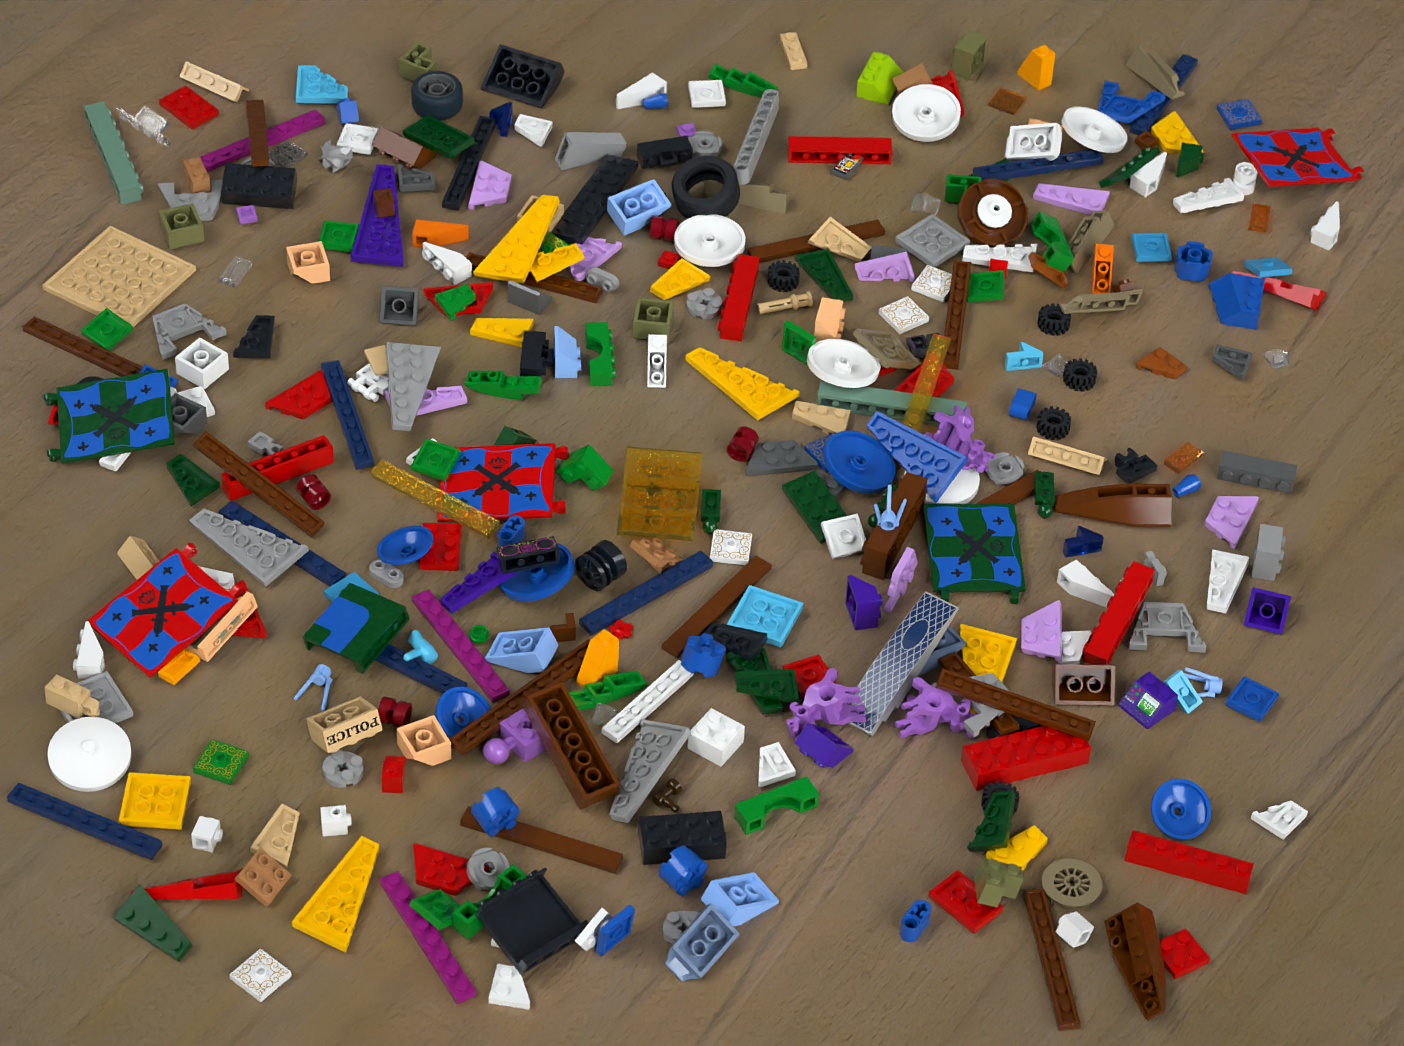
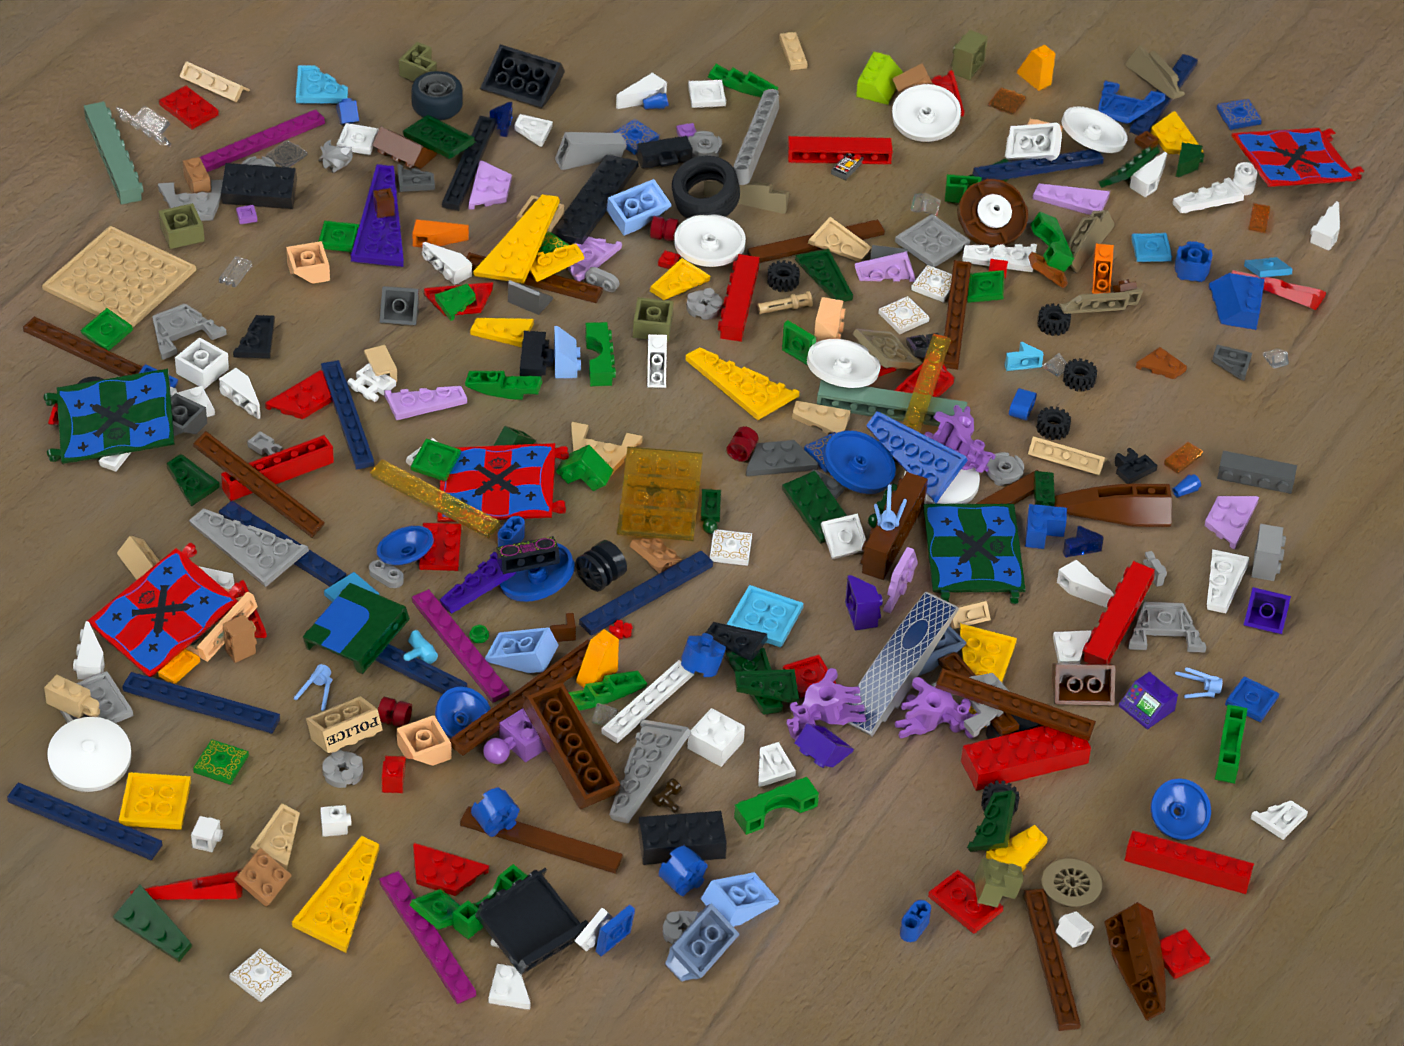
reddish brown tile [246,99,270,167] -> none
dark red wheel [297,474,331,510] -> none
light grey wing [386,342,441,431] -> none
light grey plate [467,848,509,890] -> none
reddish brown tile [662,556,772,658] -> none
lavender wing [1021,600,1062,662] -> none
medium azure slope [1164,670,1203,714] -> none
none -> dark blue plate [122,672,280,734]
none -> white slope [219,368,261,419]
none -> medium nougat brick [223,615,257,663]
none -> tan wing [571,422,643,474]
none -> blue plate [613,119,659,155]
none -> tan panel [951,601,991,629]
none -> blue brick [1025,504,1067,549]
none -> green arch [1215,704,1248,784]

